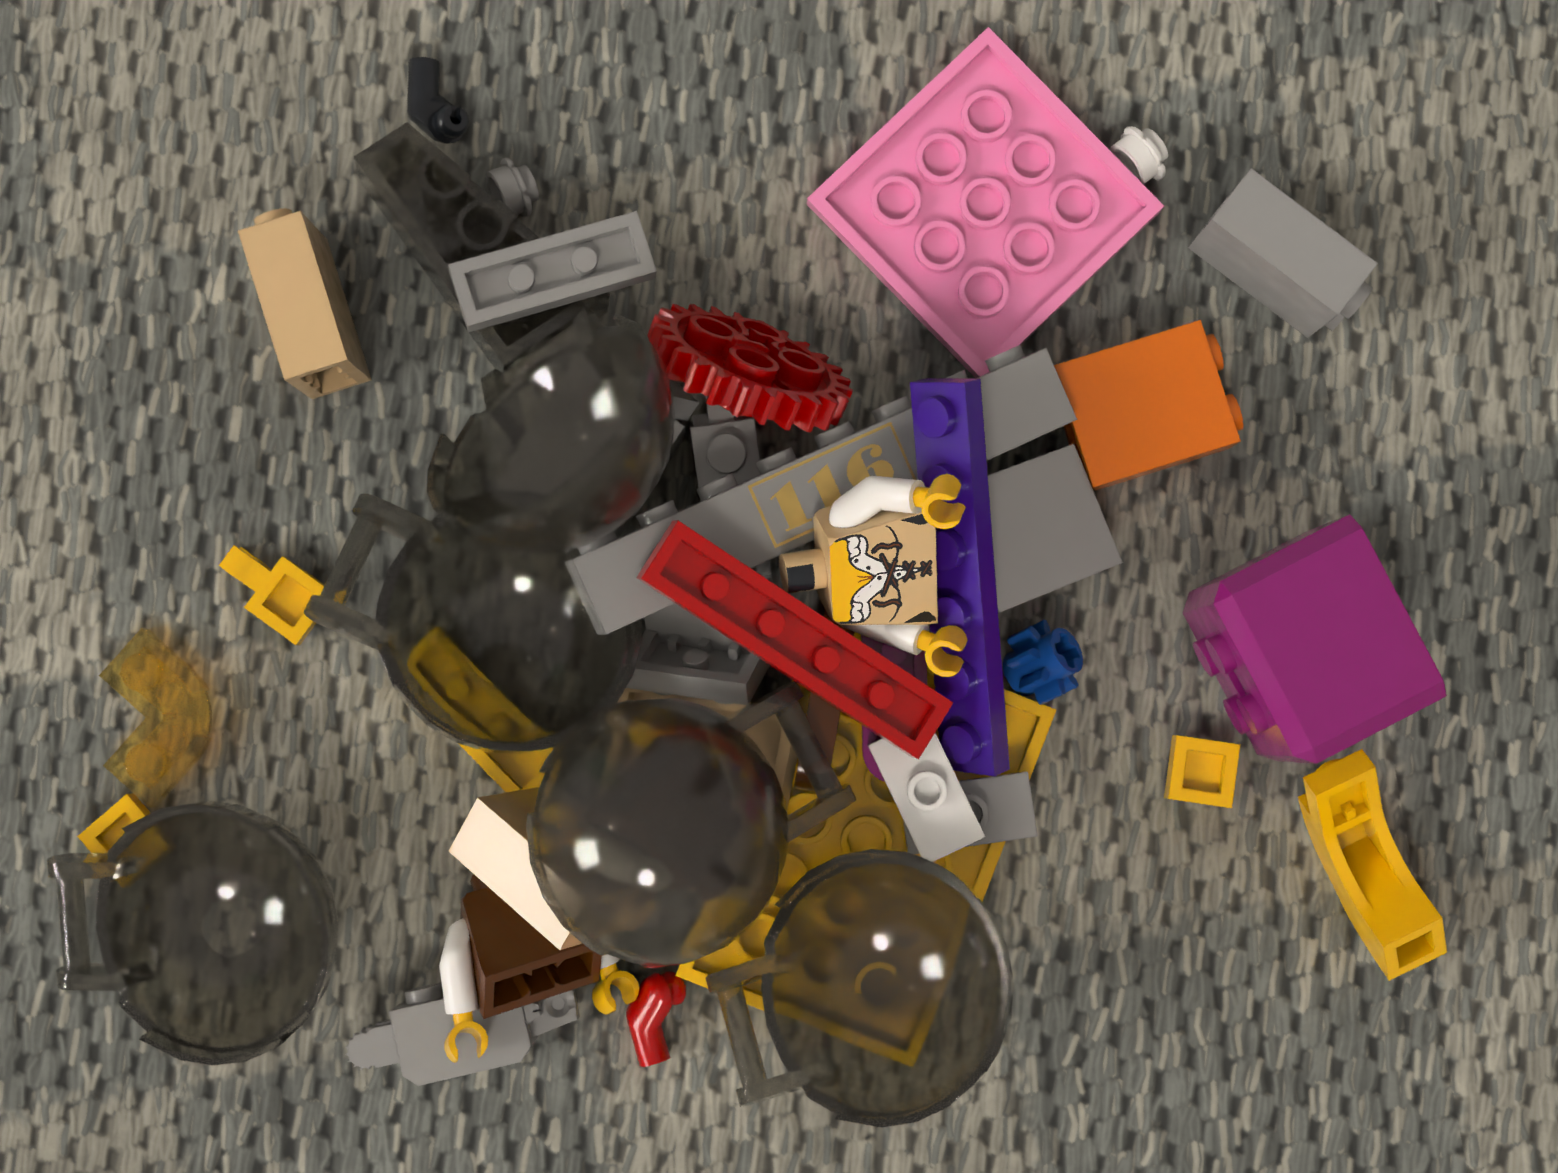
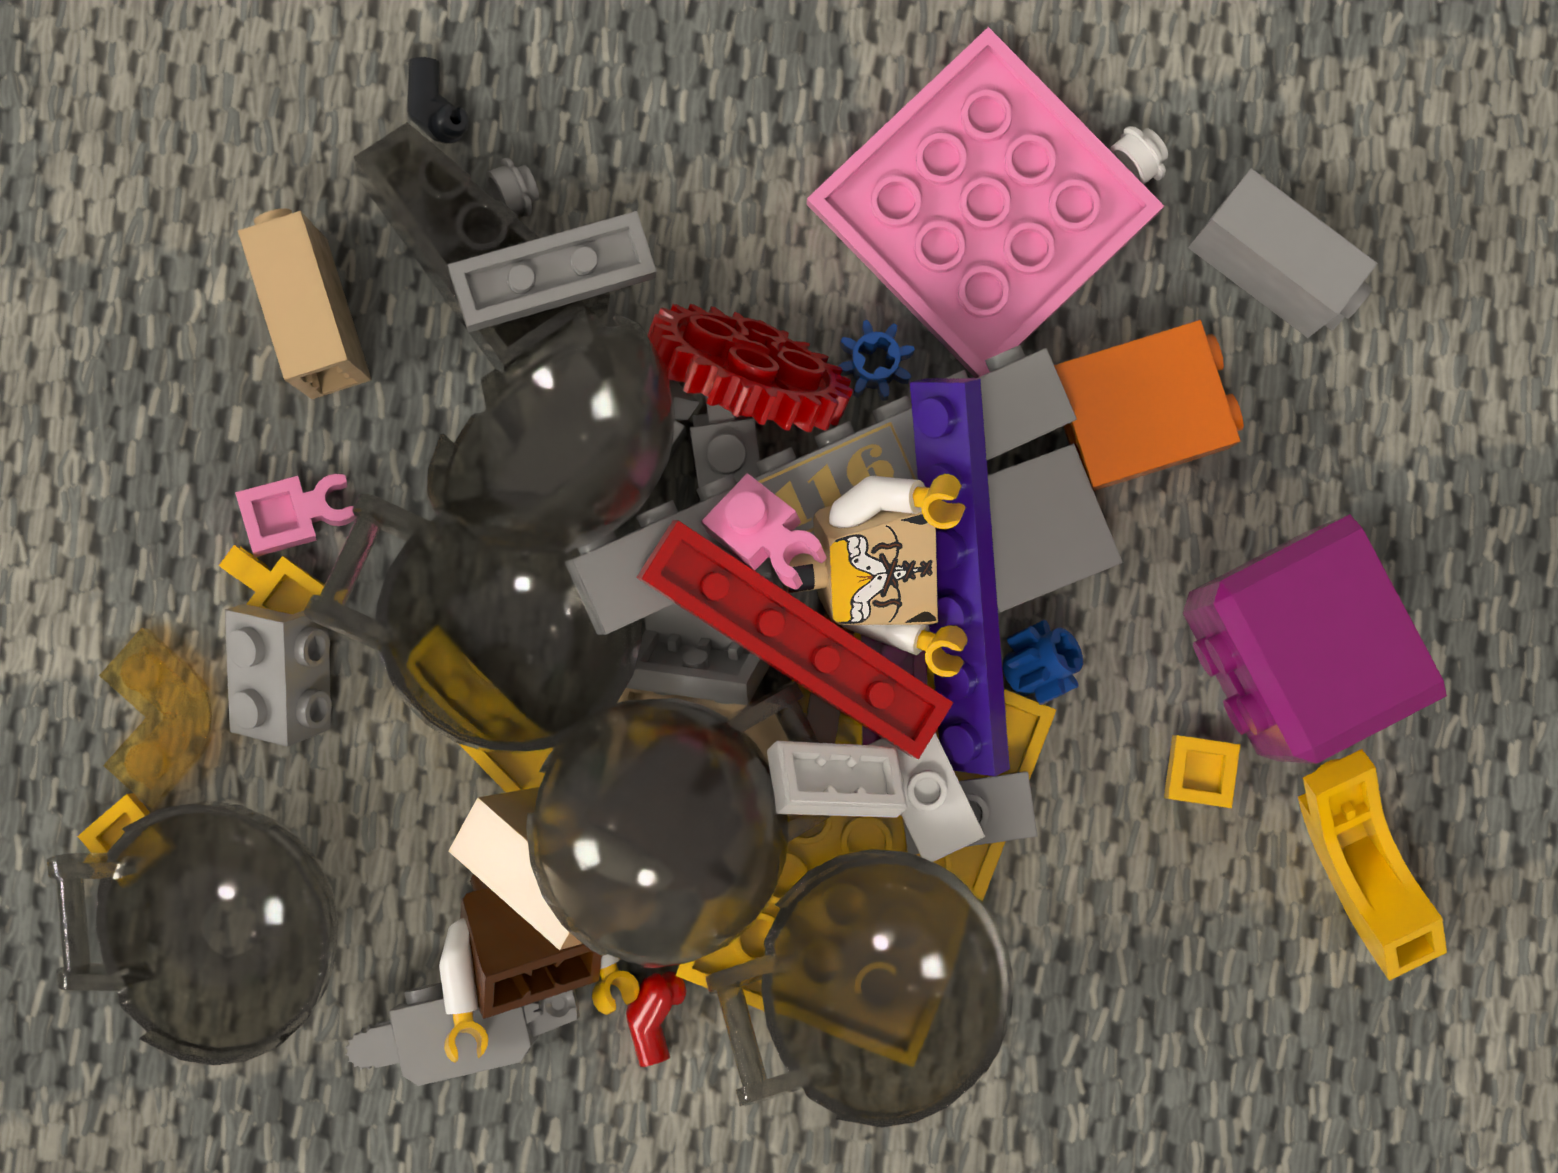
none -> light grey bracket [225,604,332,747]
none -> bright pink plate [235,474,357,558]
none -> bright pink plate [701,473,827,589]
none -> white plate [767,741,908,818]
none -> blue gear [838,320,915,401]

